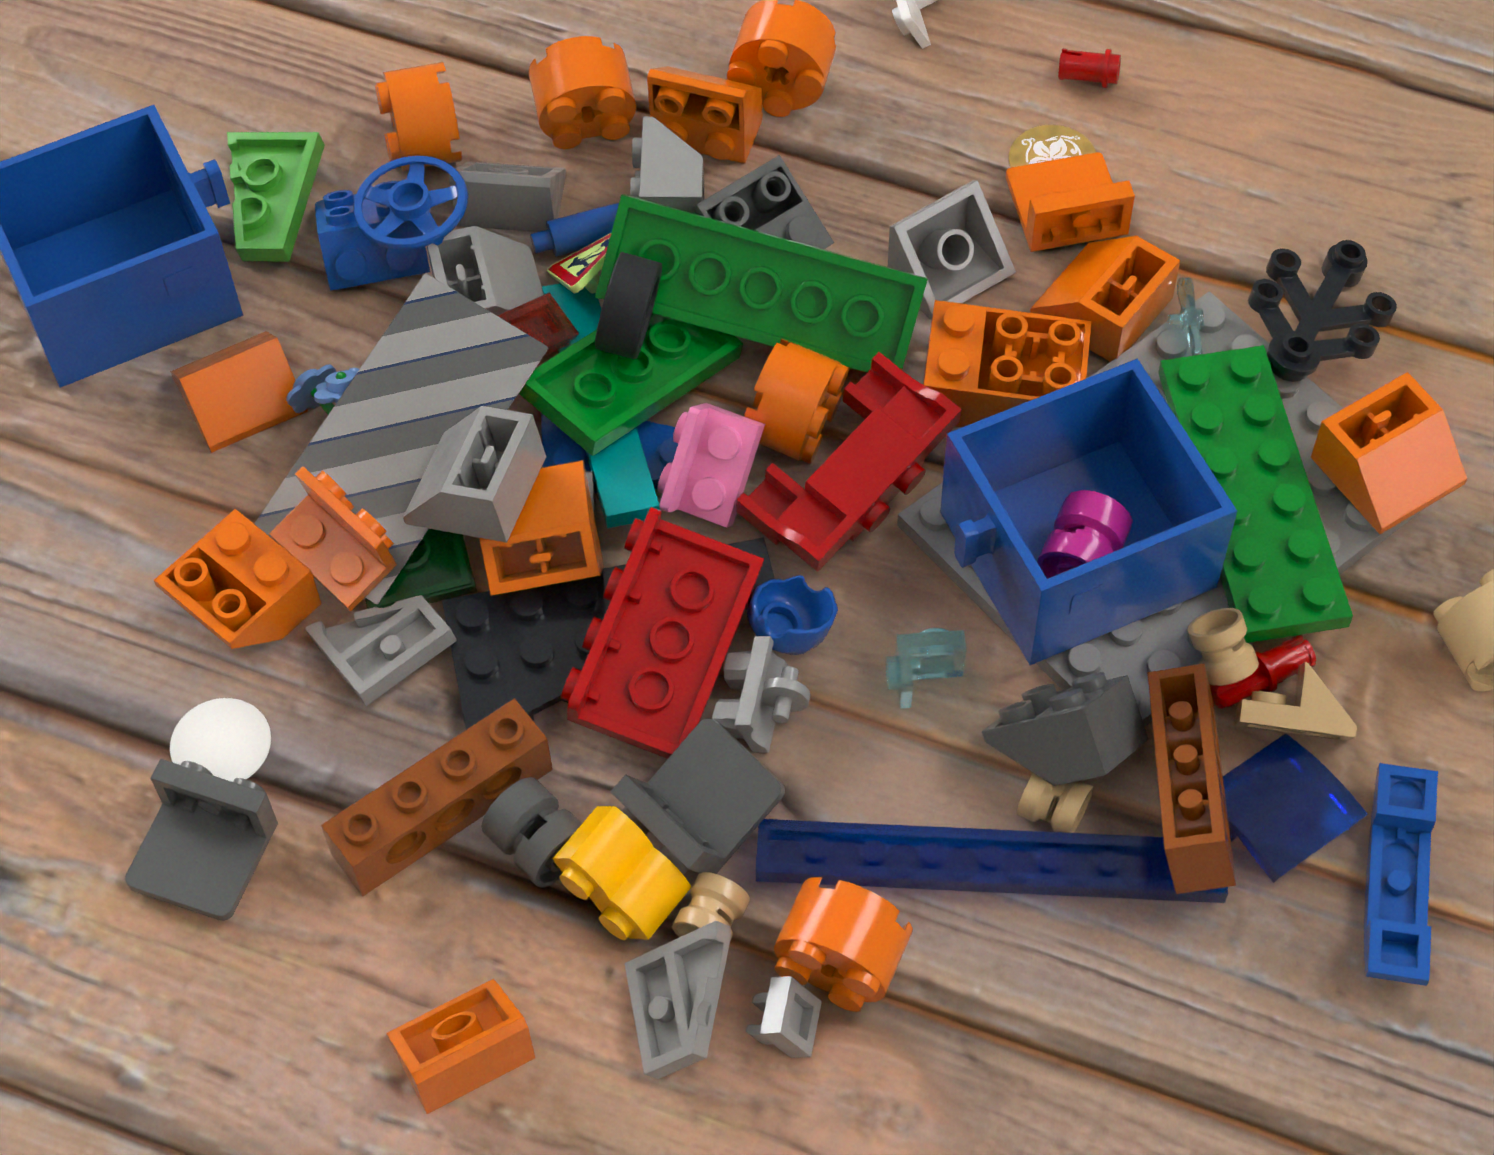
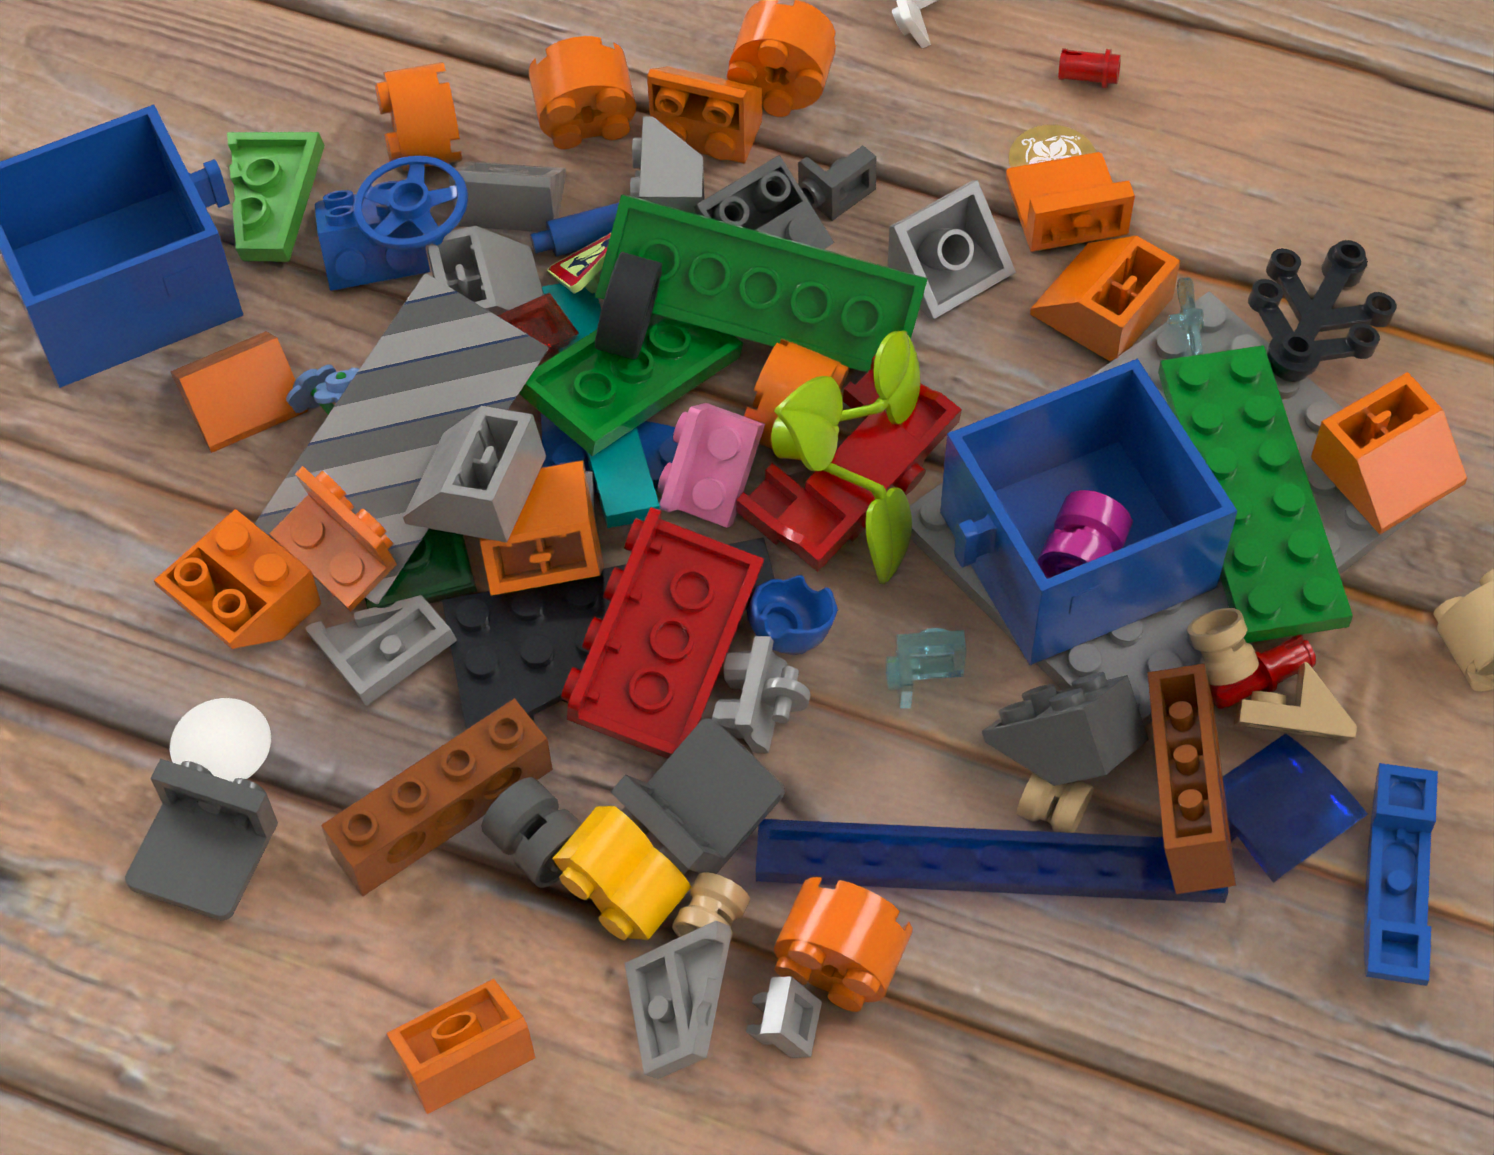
orange slope [923,300,1092,427] -> none
none -> lime plant [771,331,920,584]
none -> dark grey bracket [798,145,877,221]

